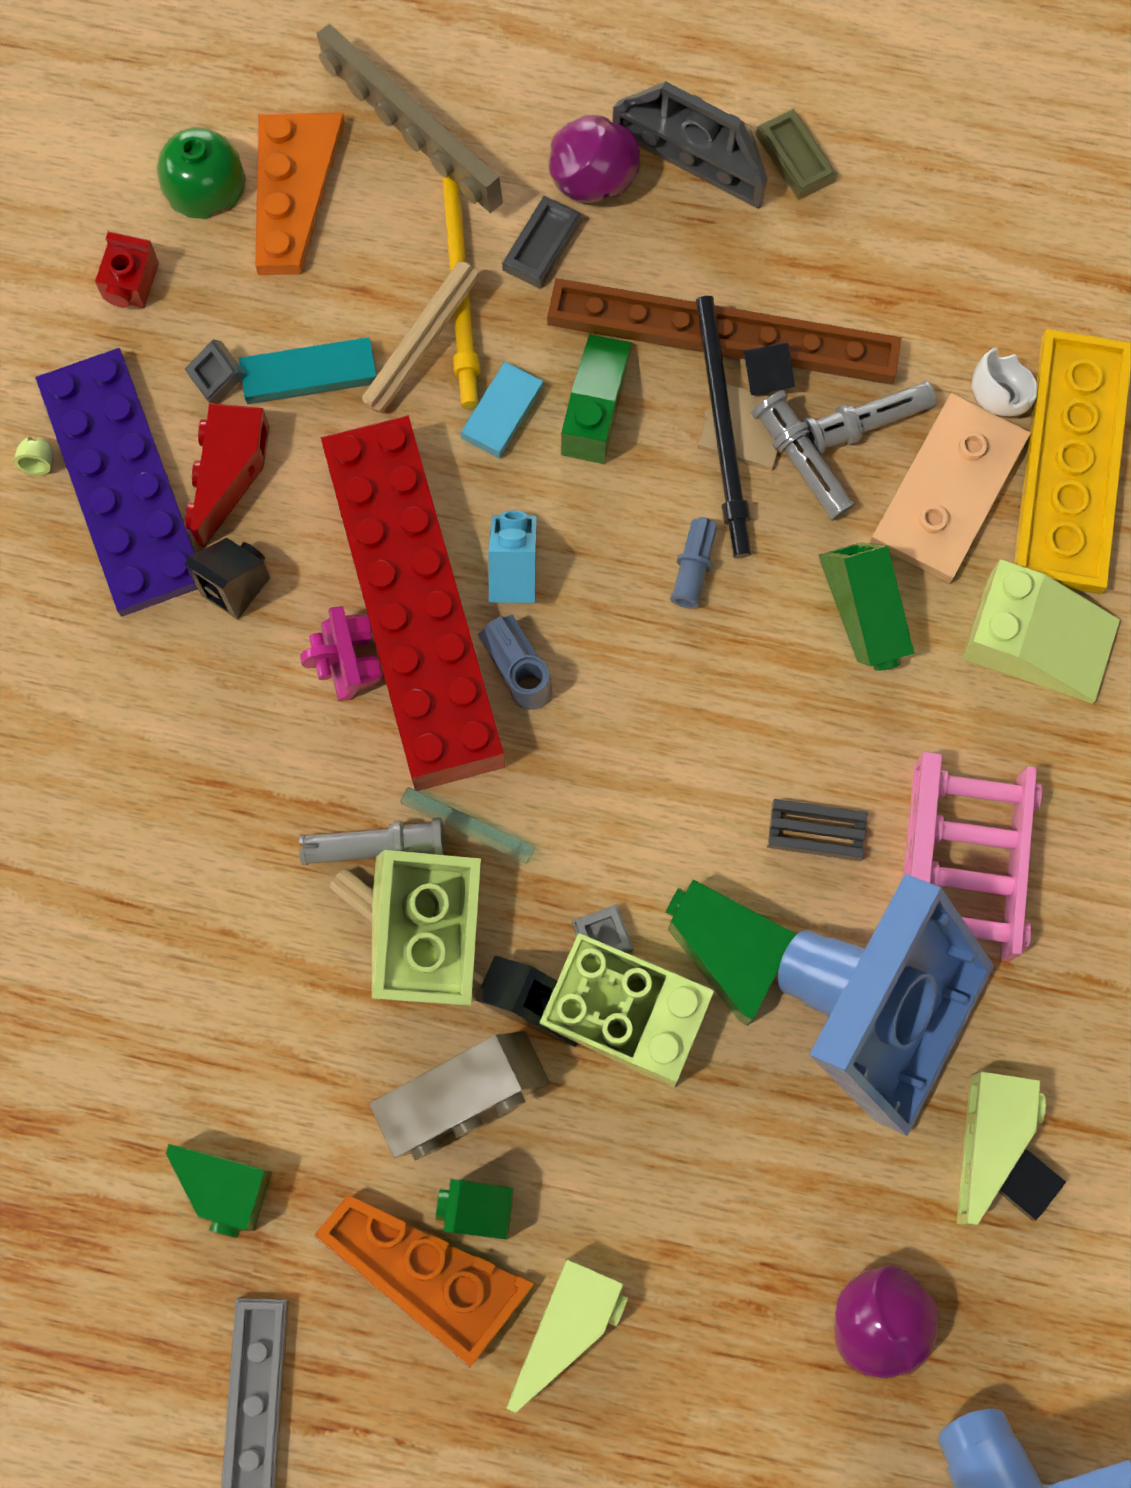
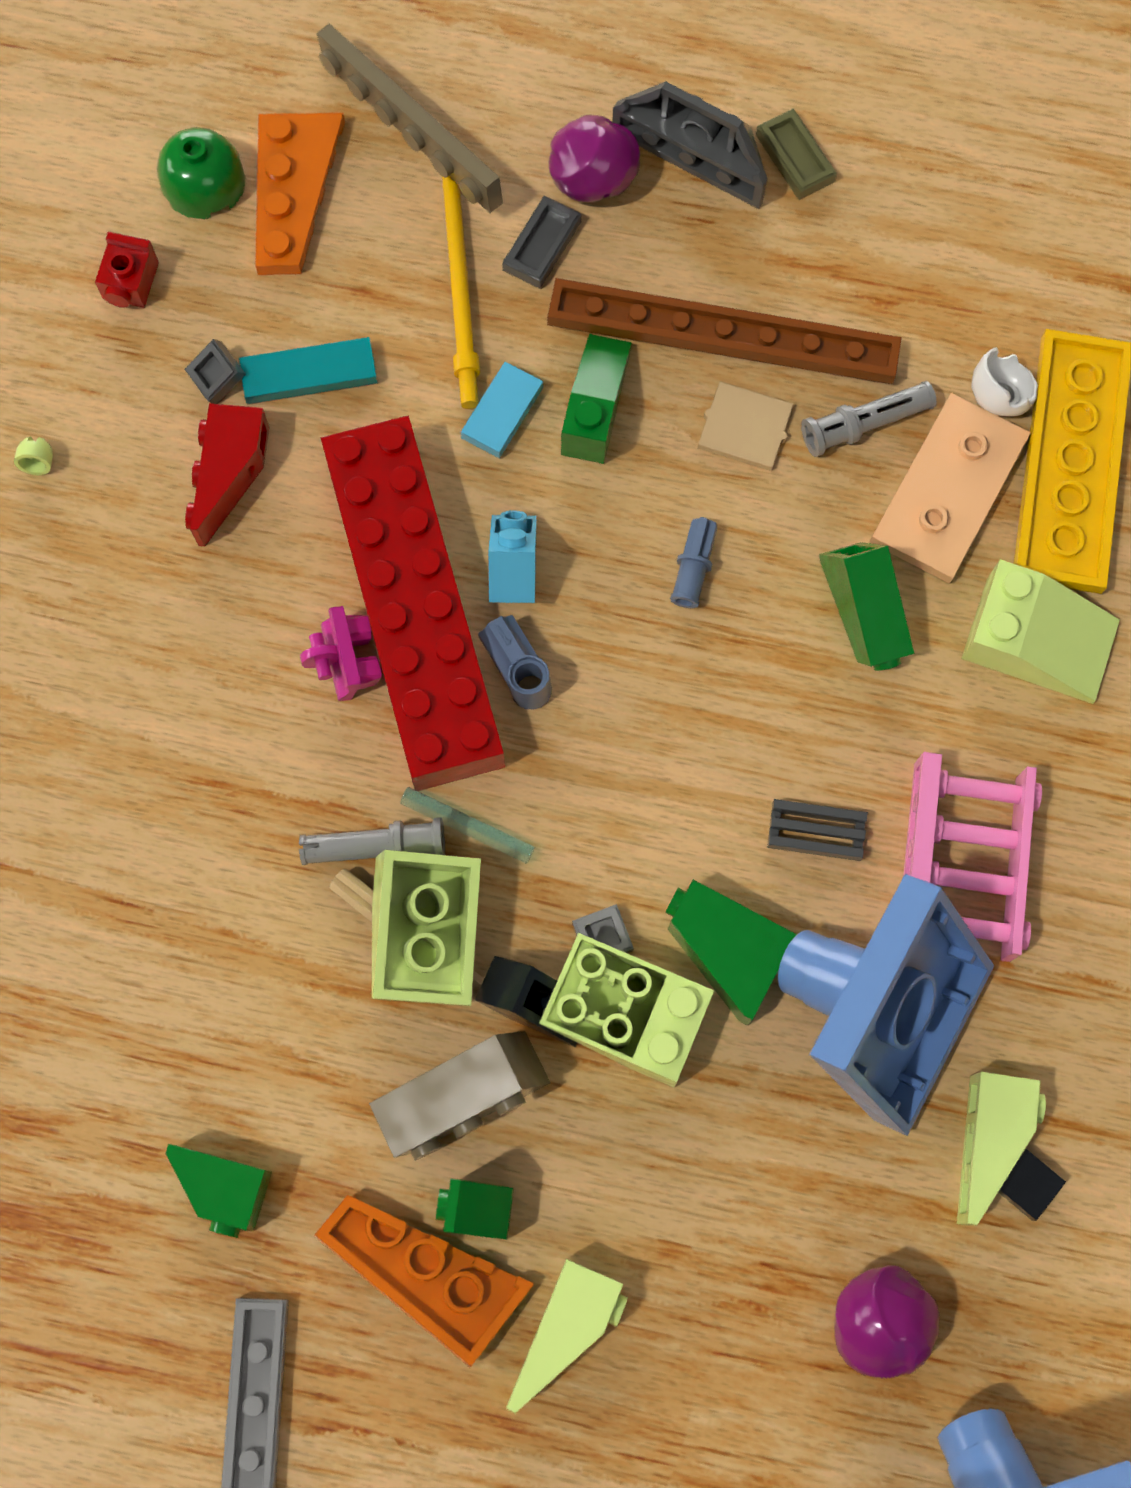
dark purple plate [35,348,198,617] -> none
black slope [185,537,270,620] -> none
tan axle [362,262,479,413] -> none
black bar [696,296,751,558] -> none
black tile [744,342,795,395] -> none
light grey pin [751,390,855,521] -> none

